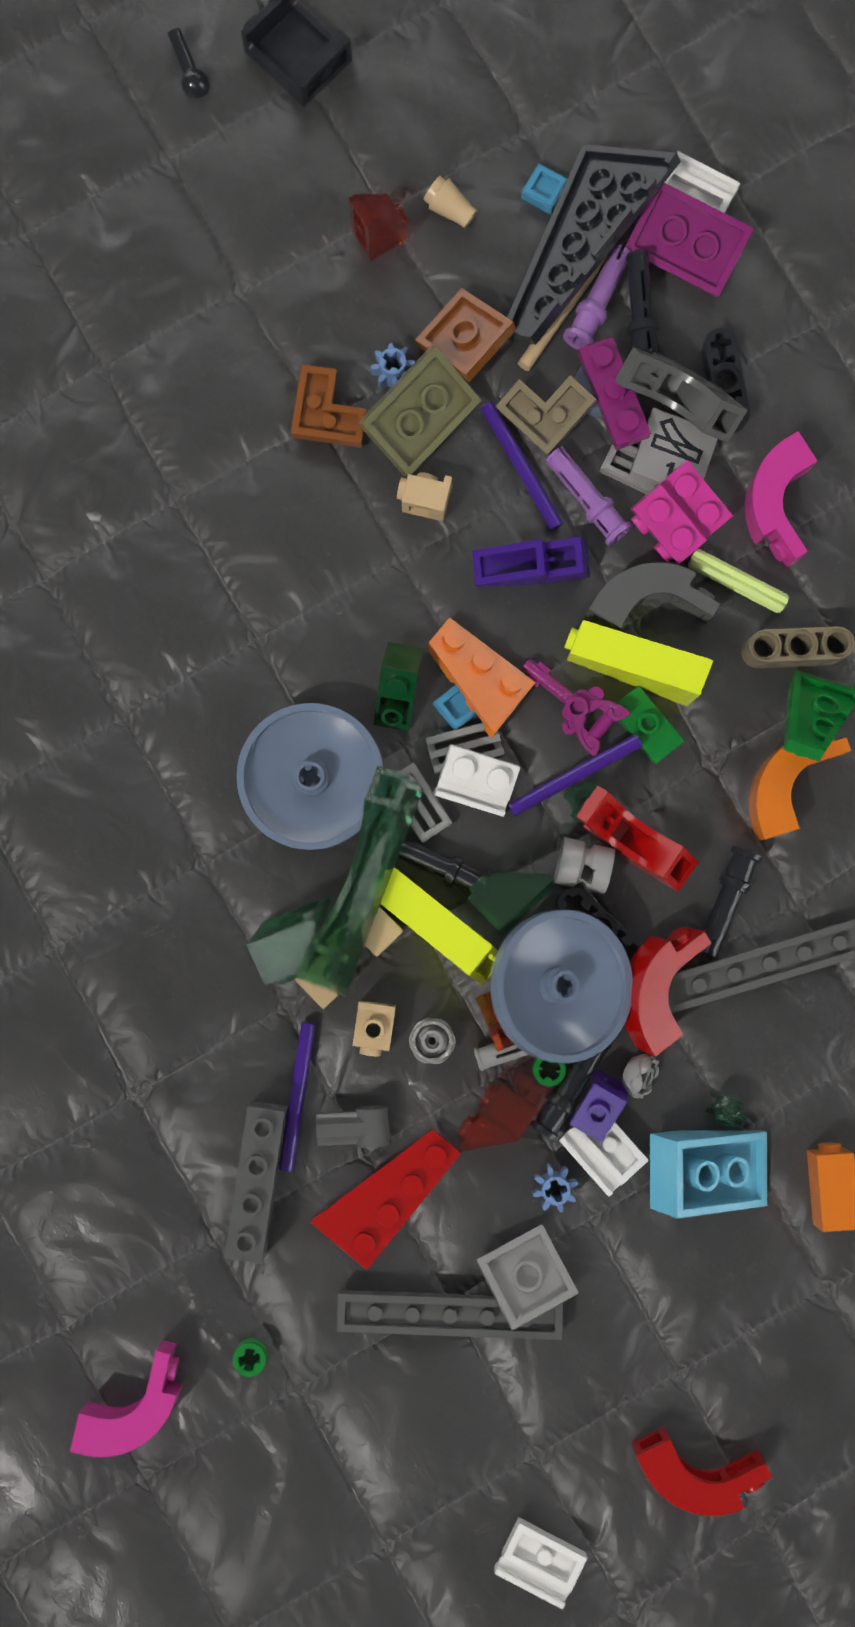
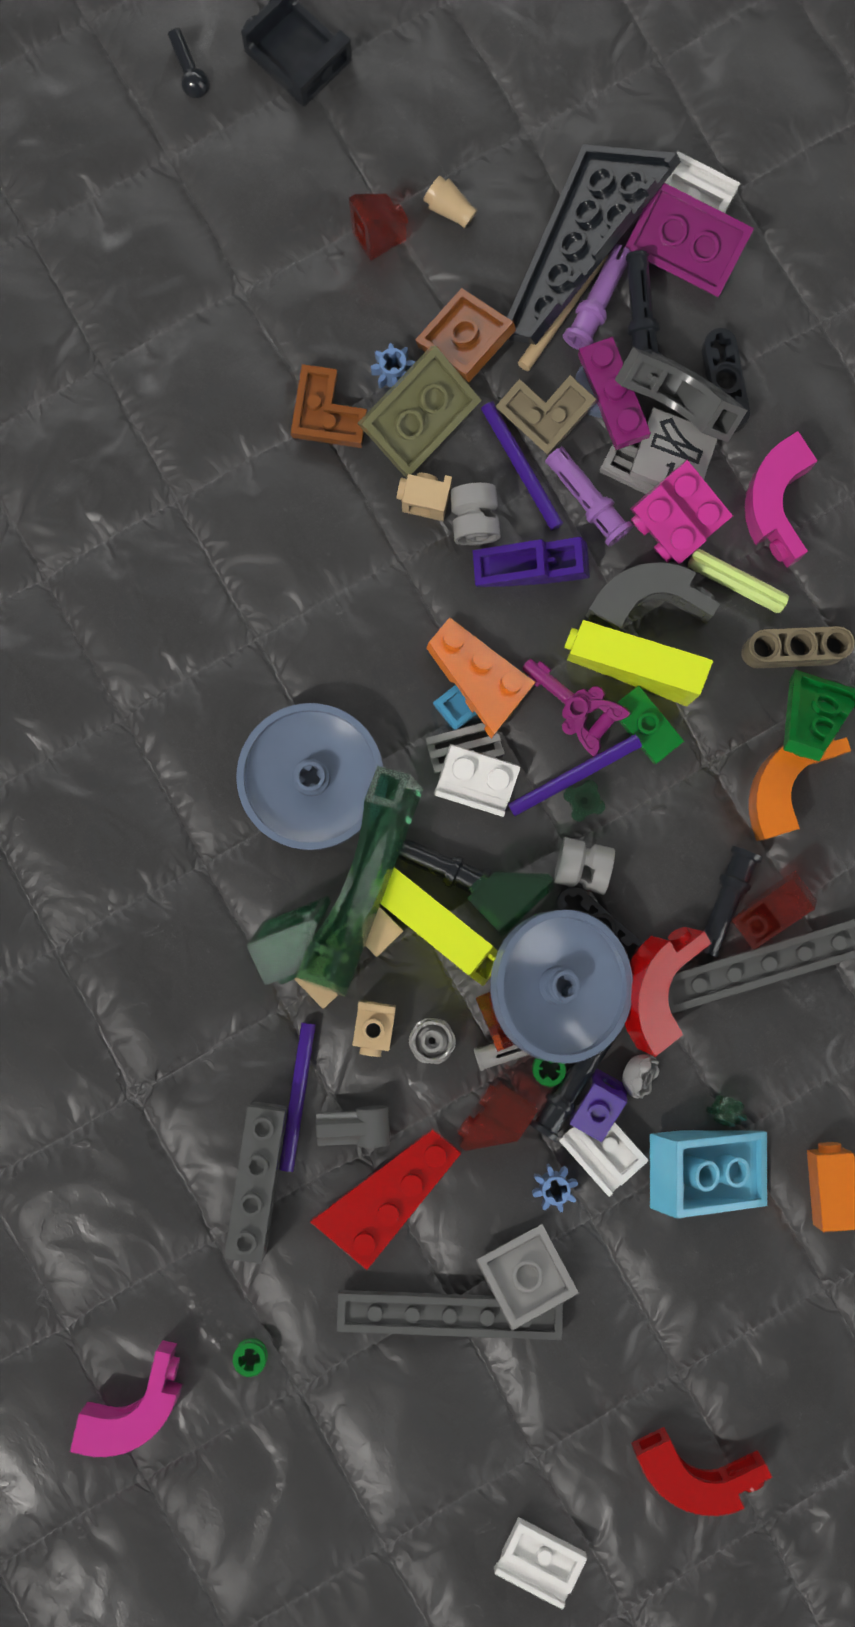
dark green slope [373,642,424,731] -> none
light grey tile [384,762,453,843] -> none
dark azure tile [521,163,567,215] -> none
red arch [576,786,699,892] -> none
none -> light grey wheel [450,482,501,546]
none -> clear red slope [731,871,817,950]

